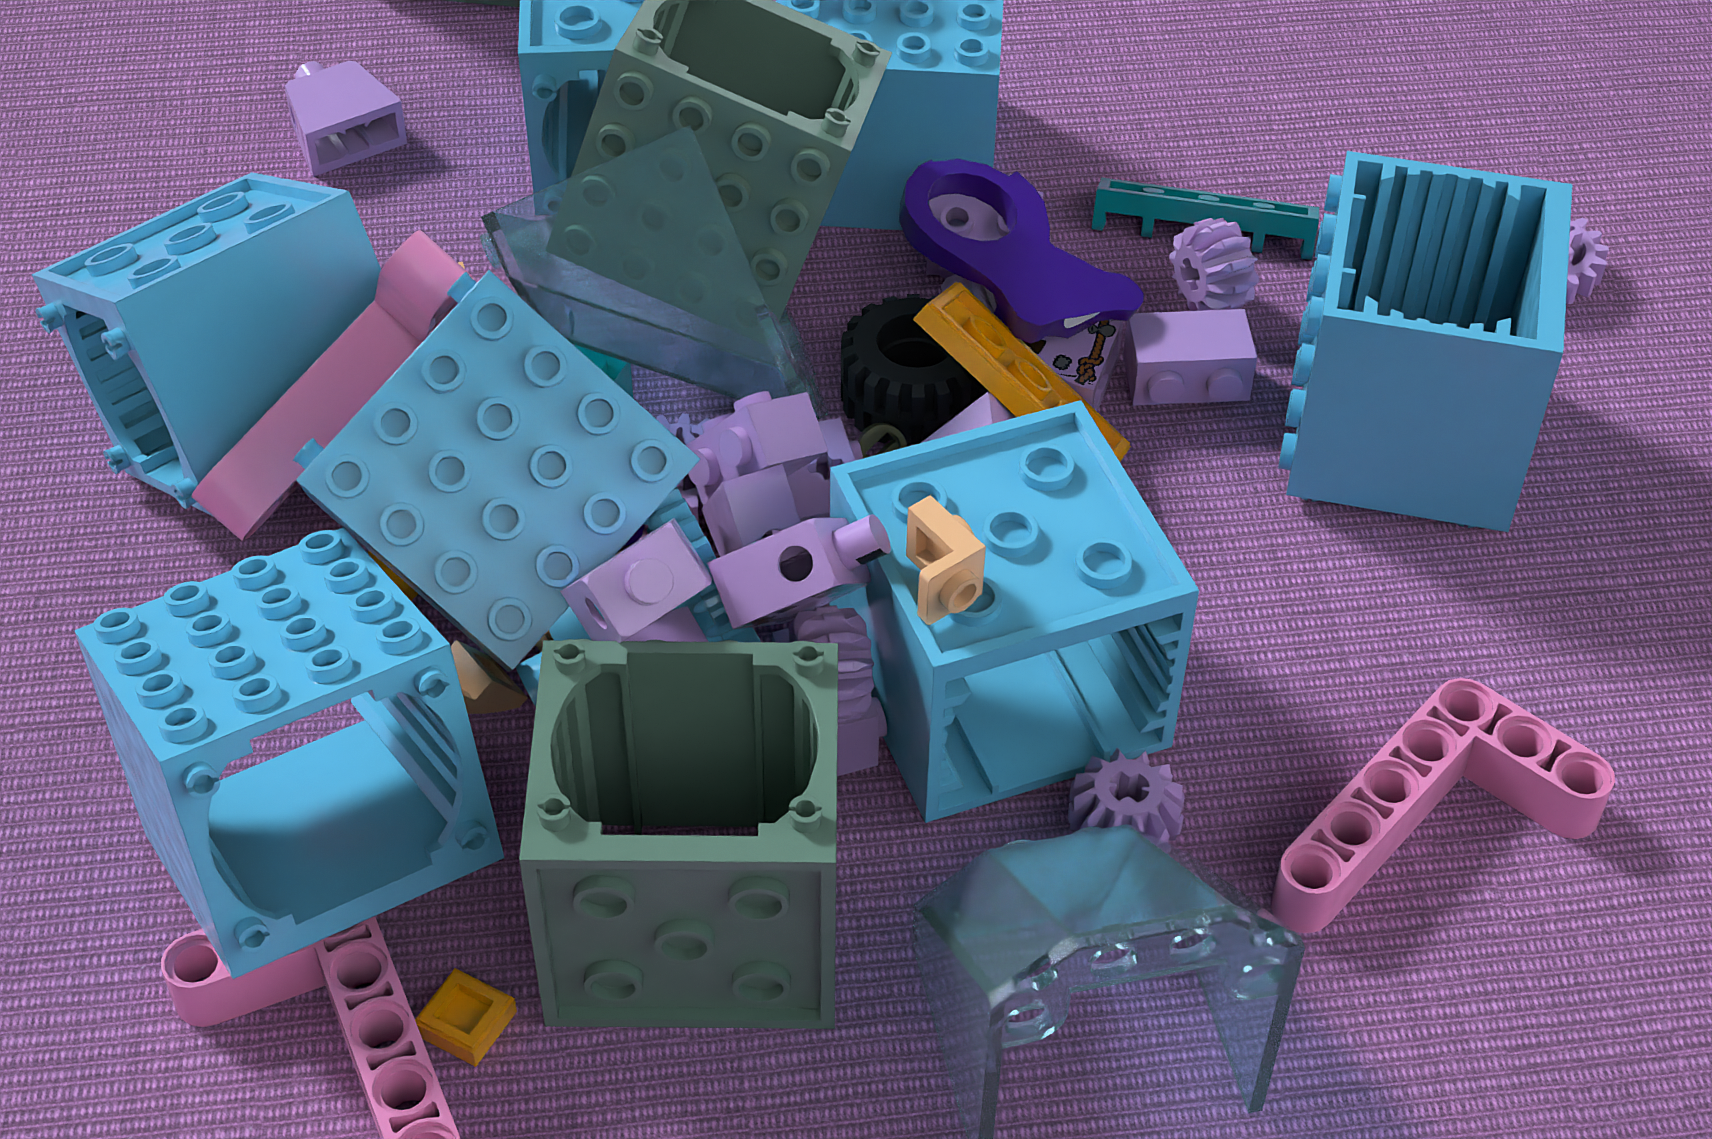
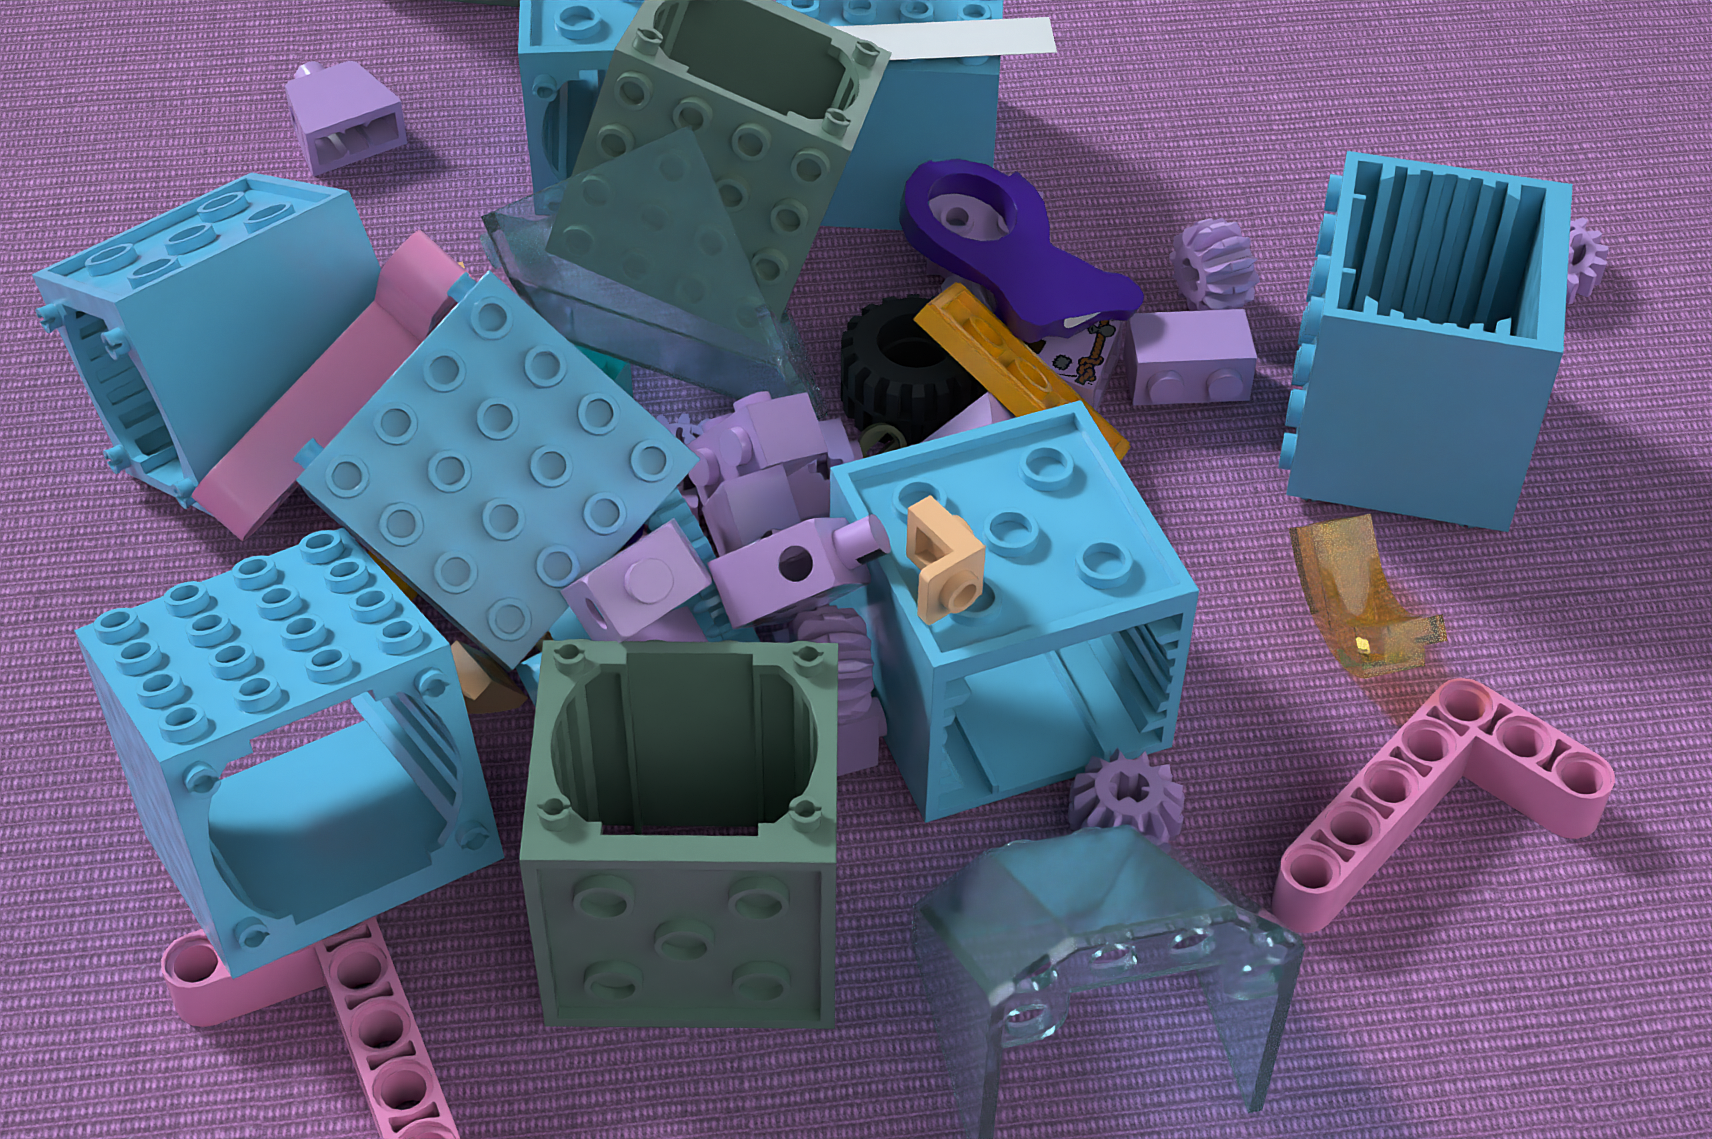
light orange tile [415,968,517,1067] -> none
teal hinge [1092,177,1319,260] -> none
none -> white sticker [833,17,1057,60]
none -> clear yellow arch [1289,514,1448,679]

